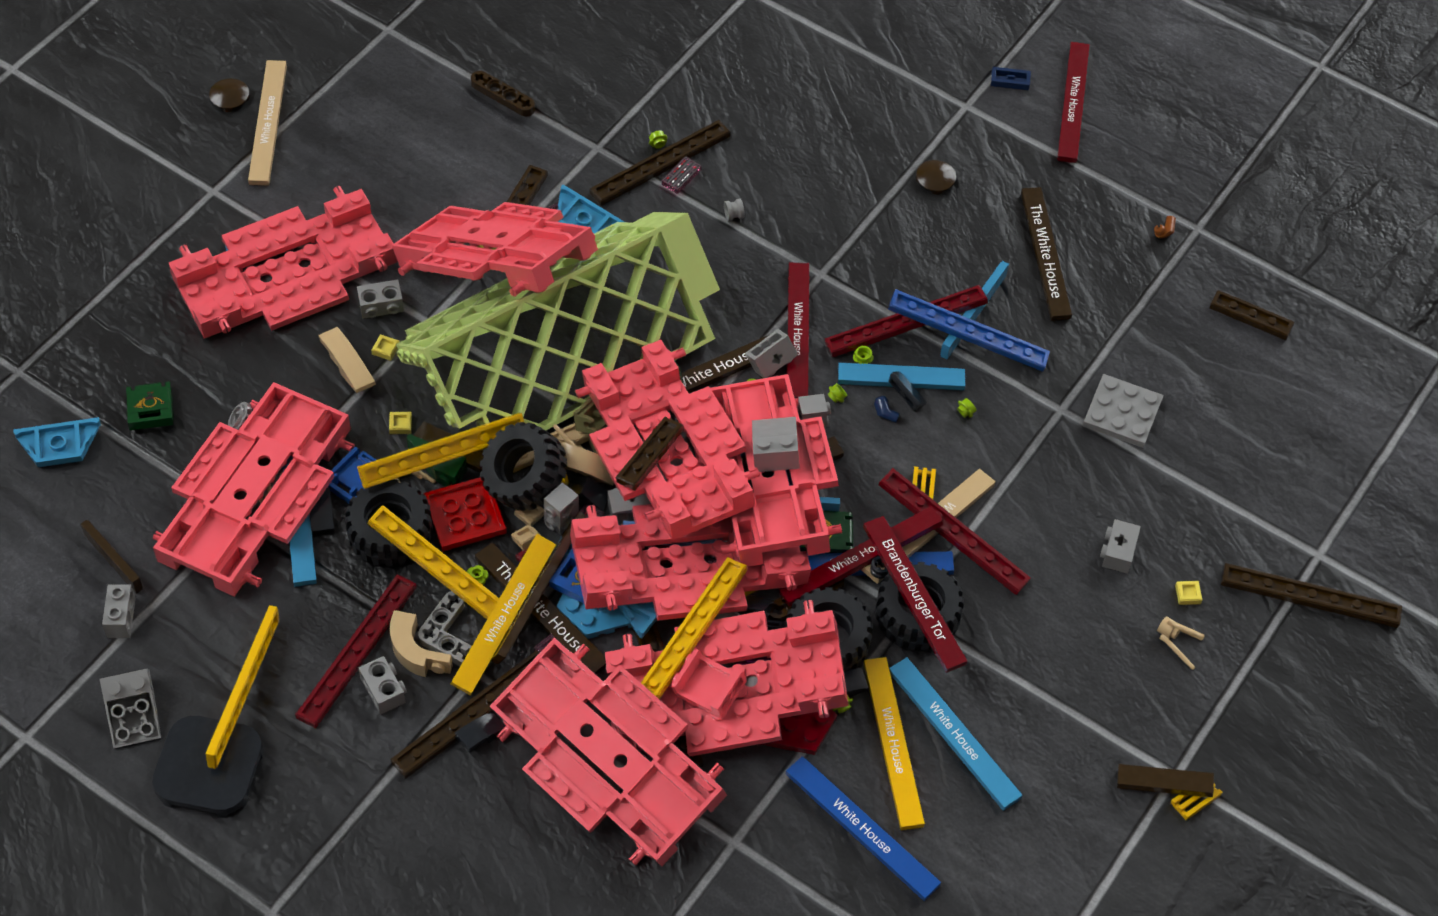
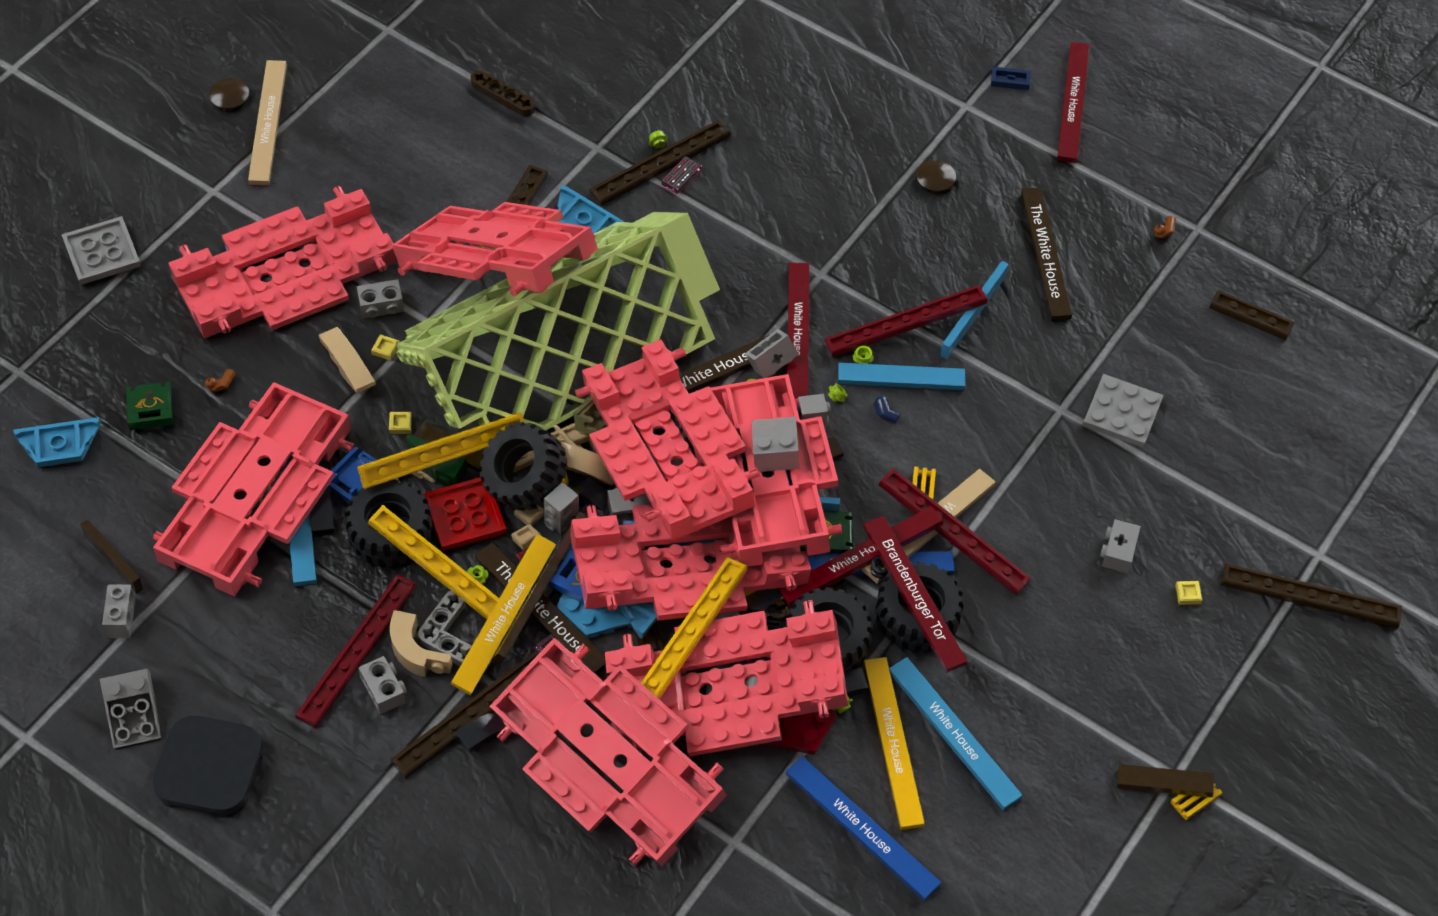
yellow tile [205,605,279,769] -> none
light grey gear [228,402,252,430] -> none
dark brown tile [615,417,684,491] -> none
coral panel [671,649,747,719] -> none
light grey wheel [724,198,745,221] -> none
blue tile [888,289,1050,371] -> none
black slope [888,371,927,412] -> none
lime plate [957,398,977,418] -> none
tan plant [1157,616,1205,670] -> none
none -> light grey plate [62,216,141,285]
none -> dark orange arm [205,369,236,393]

